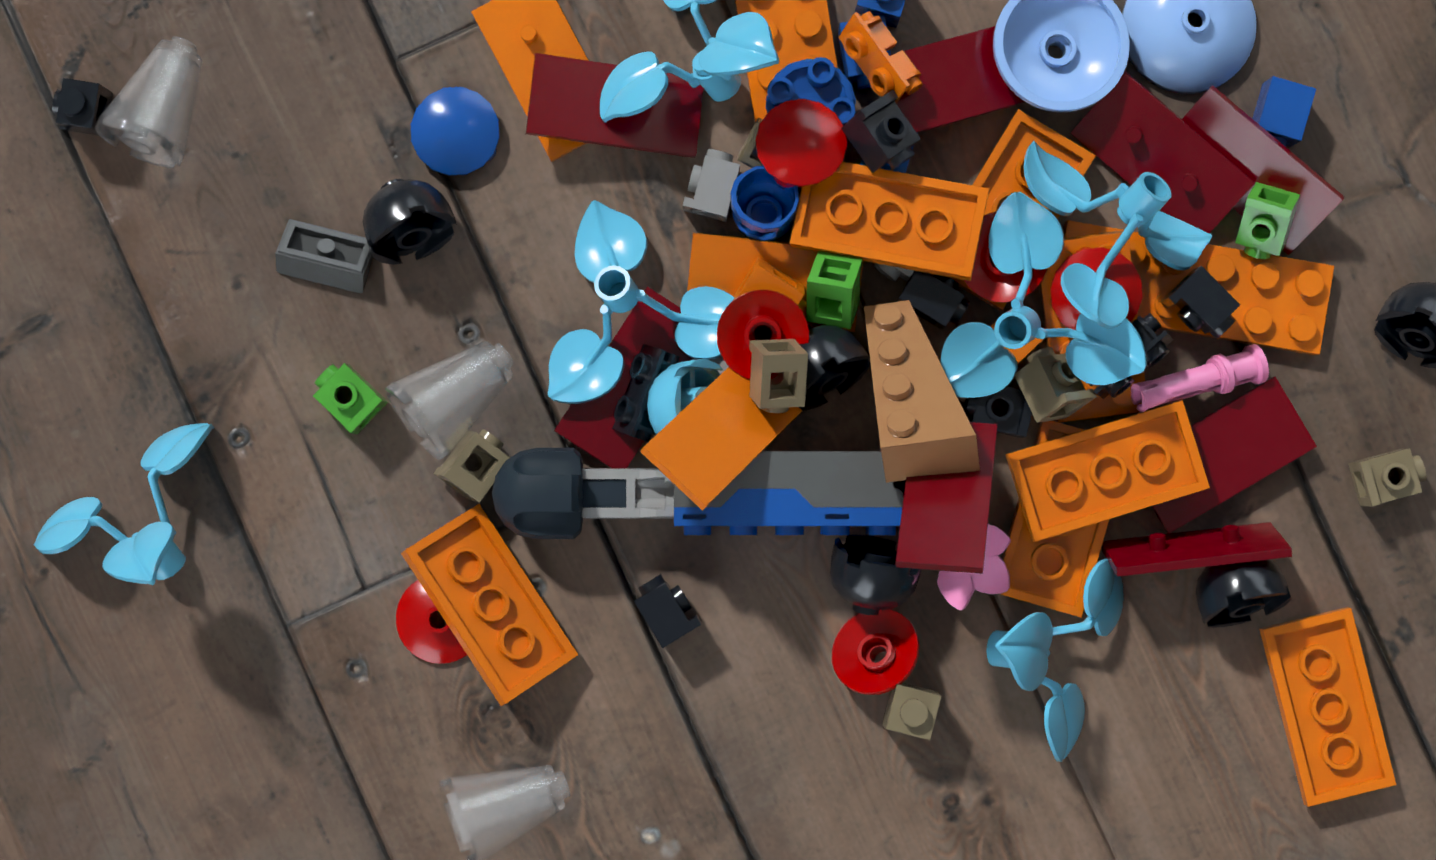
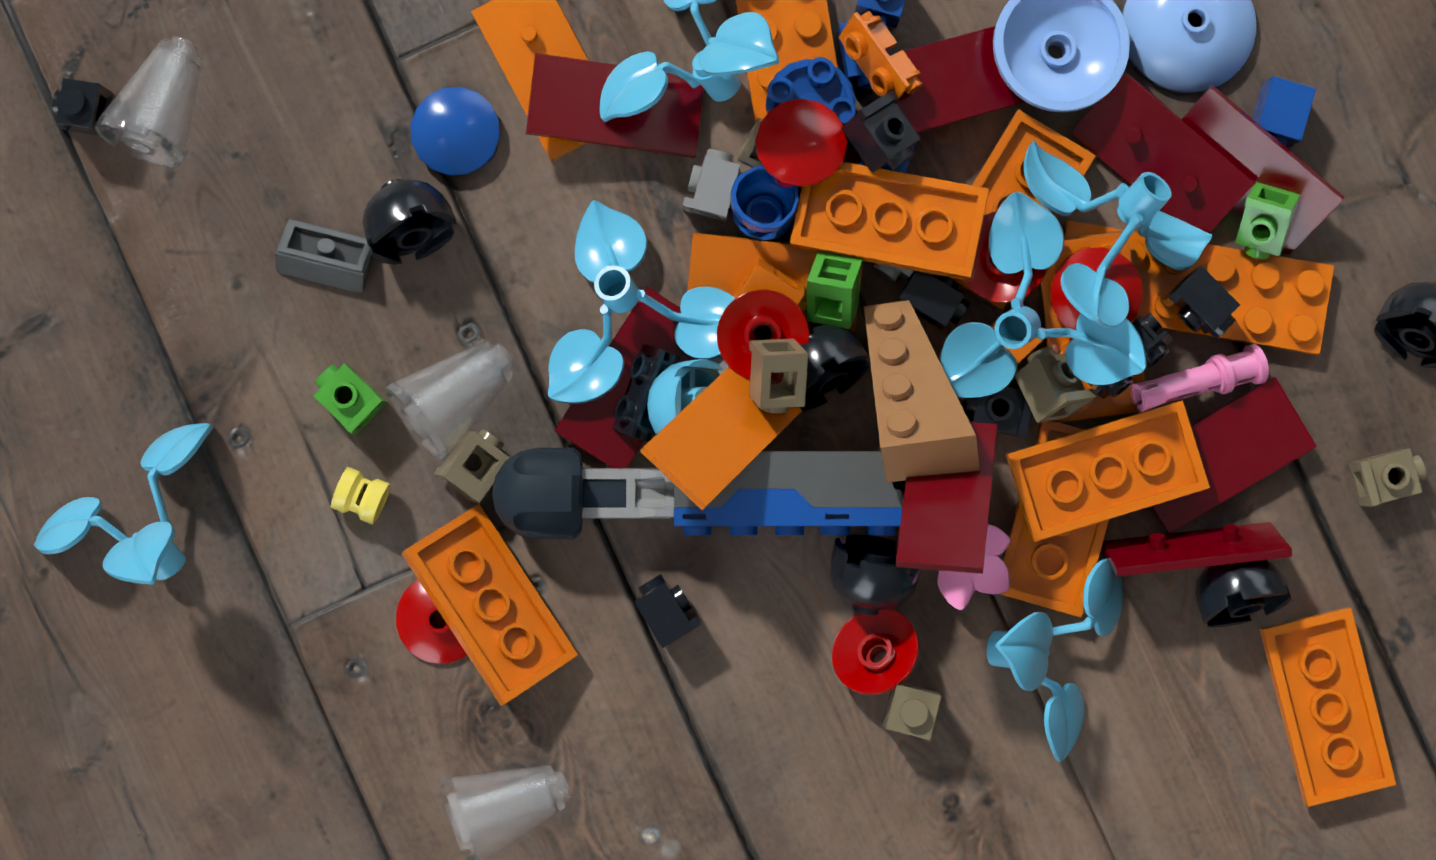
none -> light yellow wheel [331,467,391,525]

